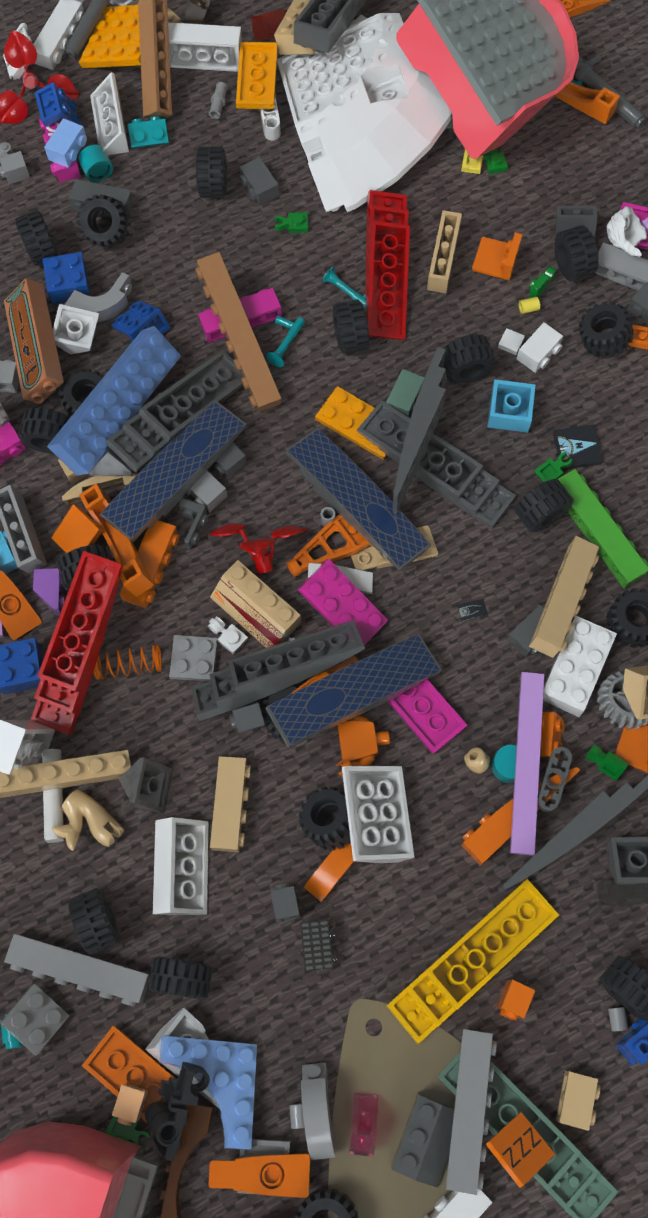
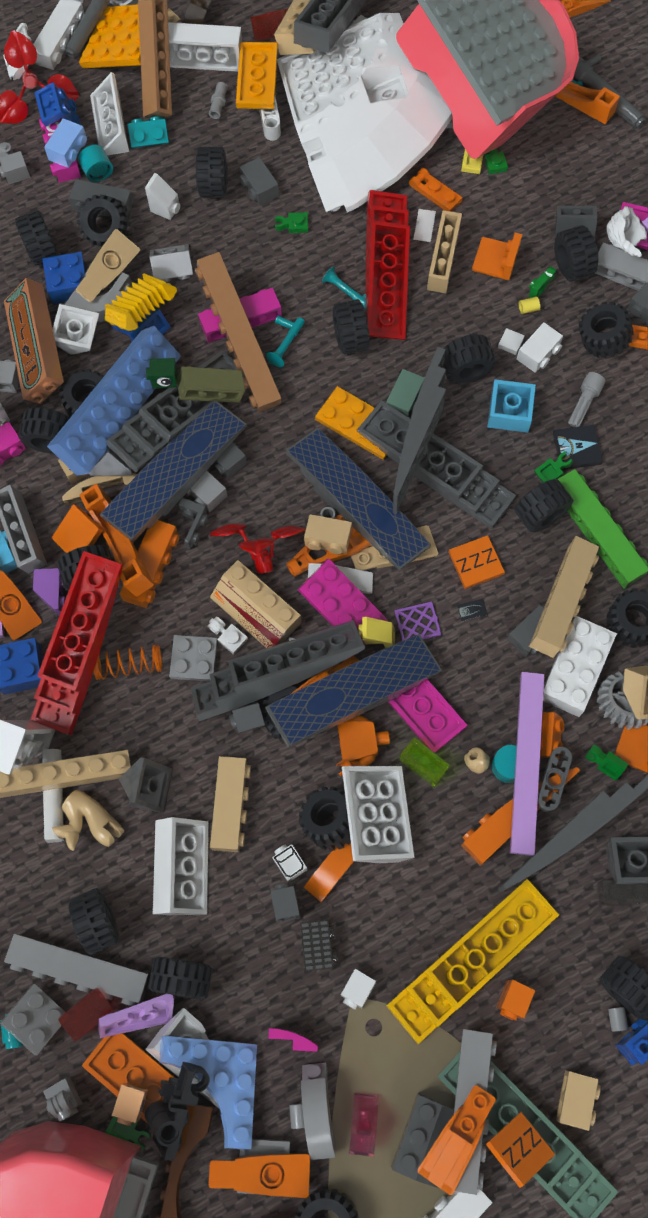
none -> light grey brick [43,1077,83,1122]
none -> clear red panel [58,988,115,1042]
none -> tan piece [75,229,140,303]
none -> lavender wing [99,994,174,1038]
none -> yellow piece [104,274,177,331]
none -> white slope [145,173,180,220]
none -> dark green brick [146,358,178,388]
none -> light grey slope [149,244,193,282]
none -> olive brick [177,366,245,403]
none -> dark pink slope [268,1027,318,1051]
none -> white brick [272,844,307,883]
none -> tan brick [304,514,352,554]
none -> white brick [341,969,376,1010]
none -> light yellow slope [359,617,395,648]
none -> medium lavender window [394,602,441,641]
none -> clear neon green brick [399,737,450,788]
none -> orange plate [409,168,462,212]
none -> white sticker [413,209,436,242]
none -> orange piece [418,1085,496,1195]
none -> orange tile [448,535,505,589]
none -> light grey piece [568,372,606,427]

